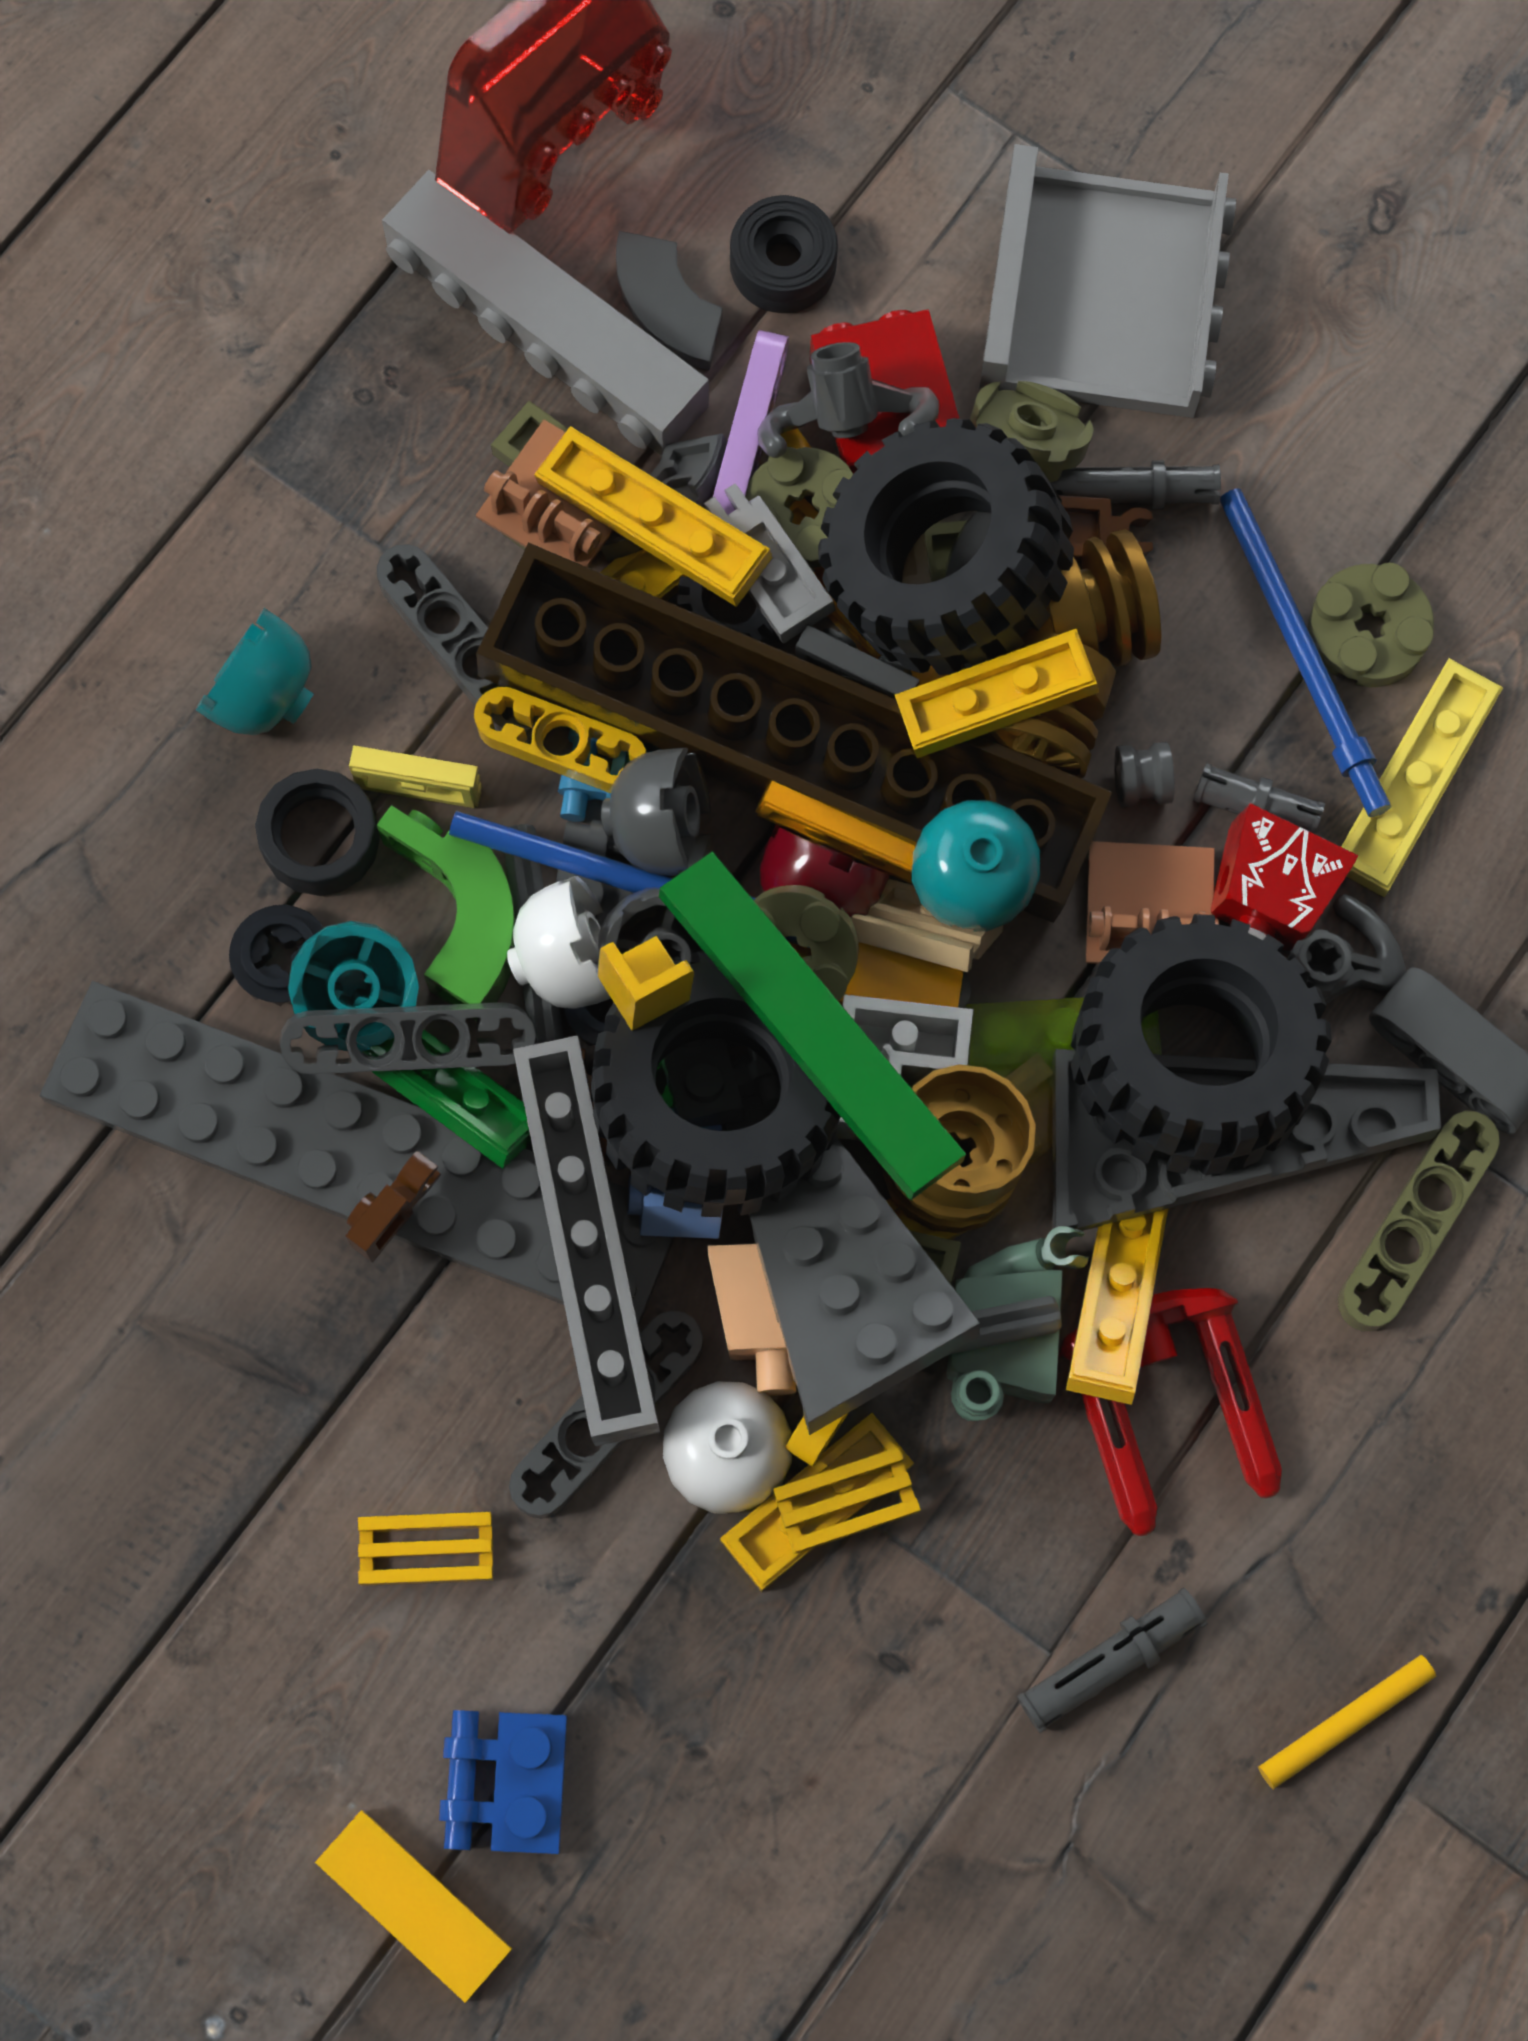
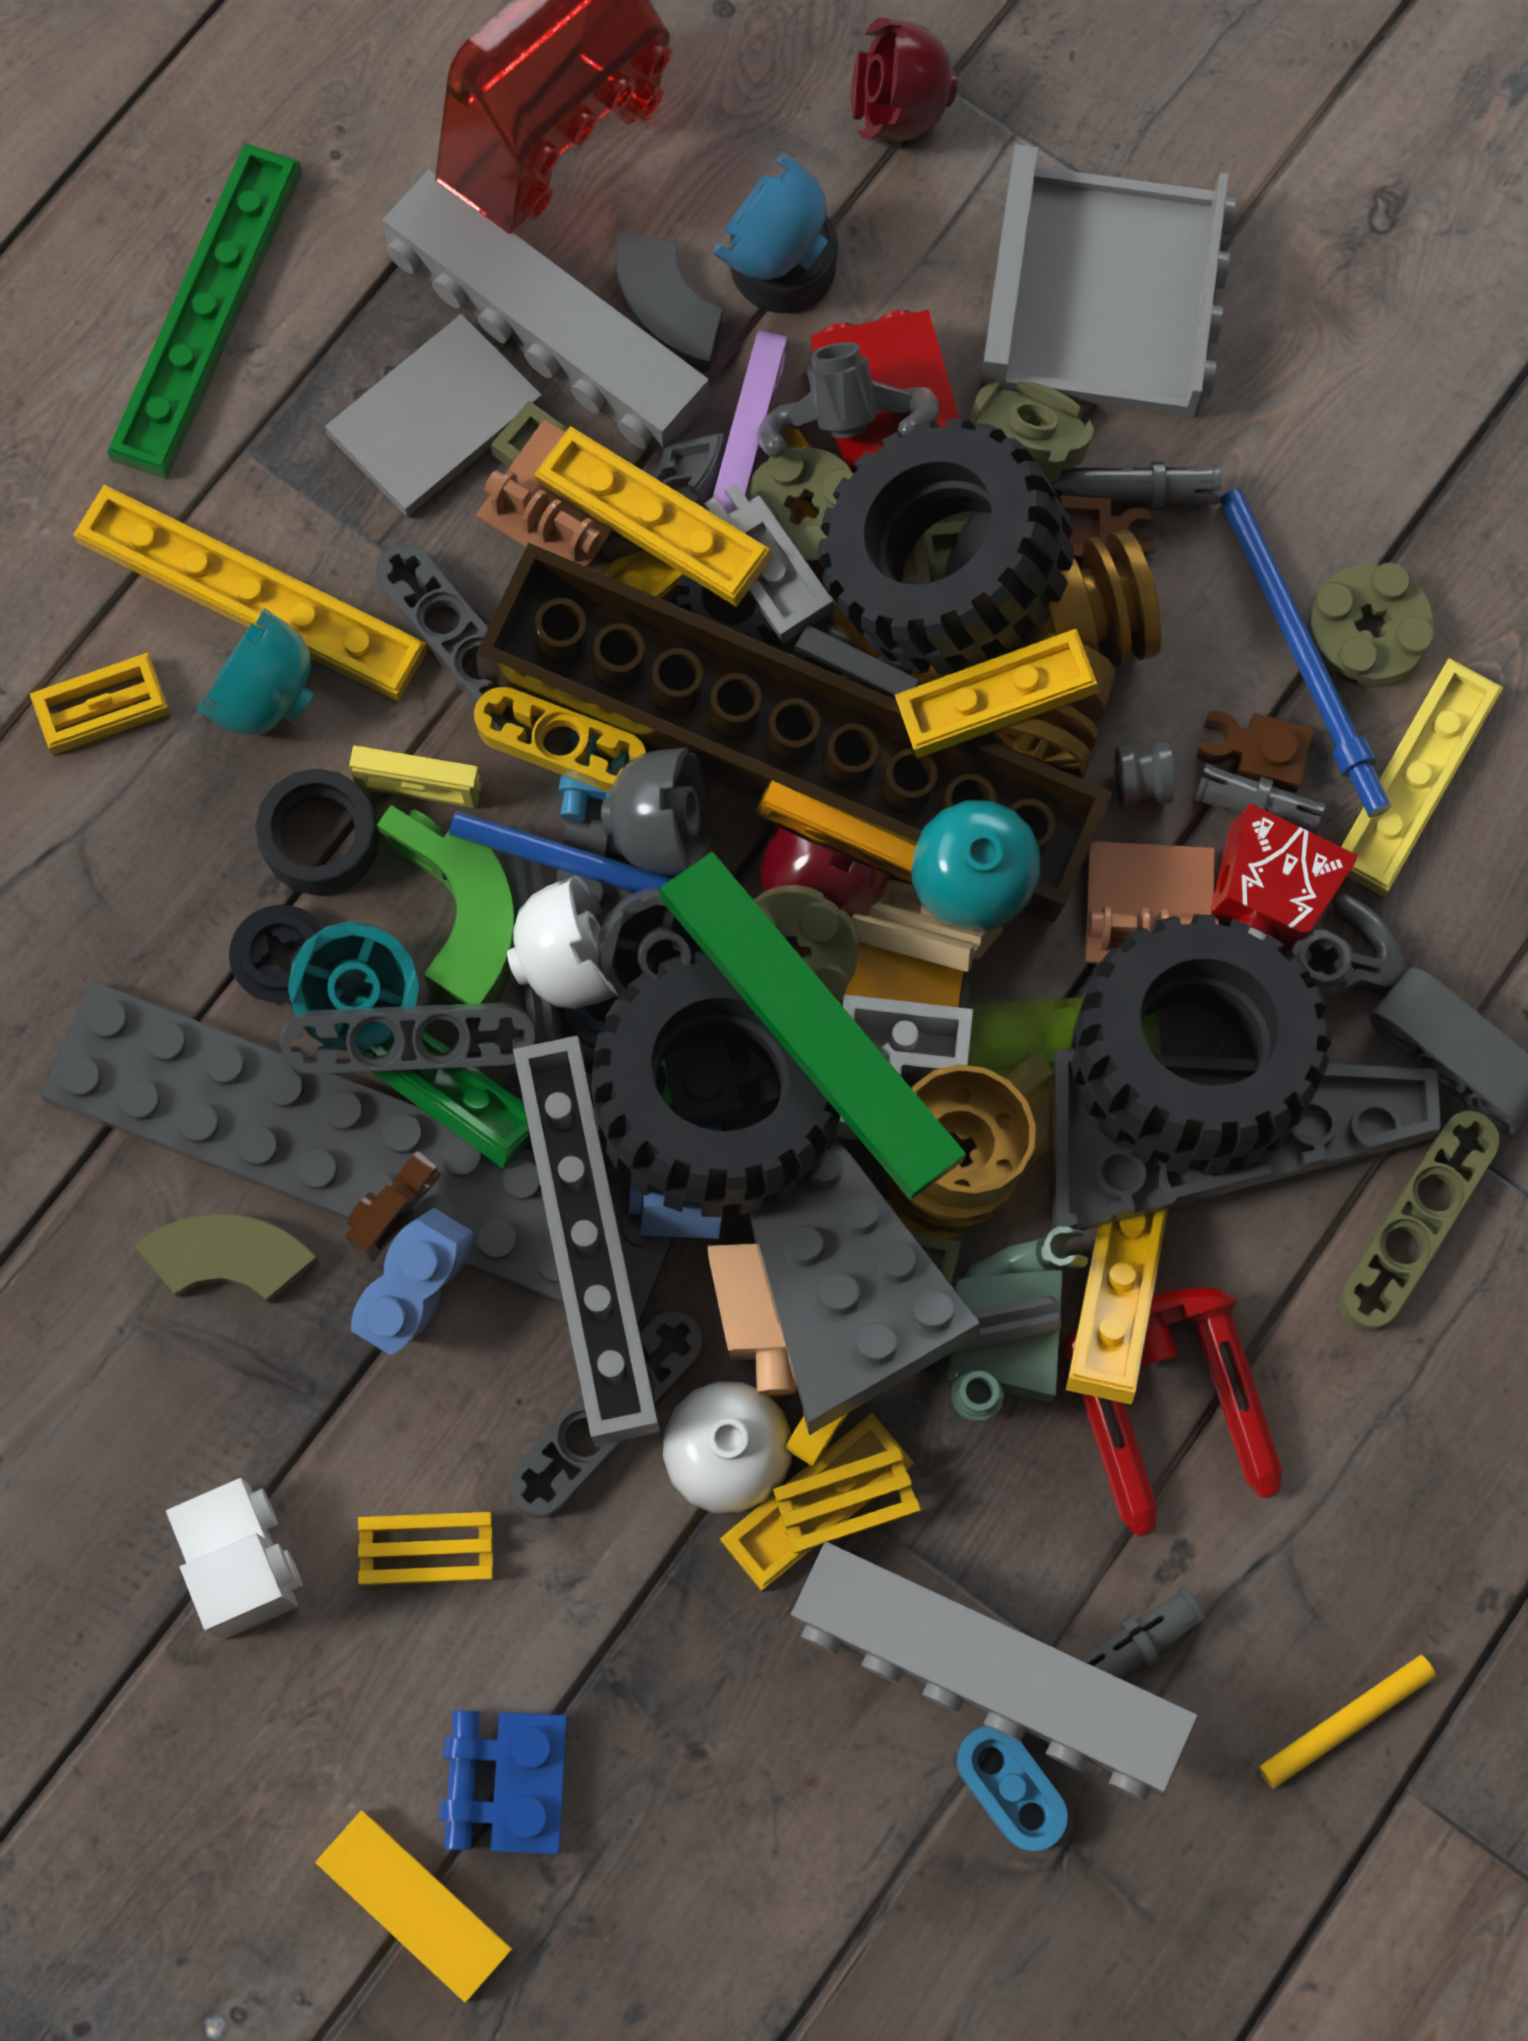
yellow panel [598,936,694,1031] -> none
none -> yellow tile [30,652,171,756]
none -> yellow tile [73,485,428,702]
none -> green tile [107,143,302,480]
none -> olive tile [133,1214,319,1303]
none -> white brick [166,1478,303,1639]
none -> light grey tile [325,314,543,518]
none -> medium blue brick [351,1208,473,1355]
none -> dark azure cylinder [712,152,828,280]
none -> light grey brick [790,1541,1198,1802]
none -> dark red cylinder [851,17,957,142]
none -> dark azure plate [957,1726,1068,1851]
none -> reddish brown plate [1196,711,1314,793]

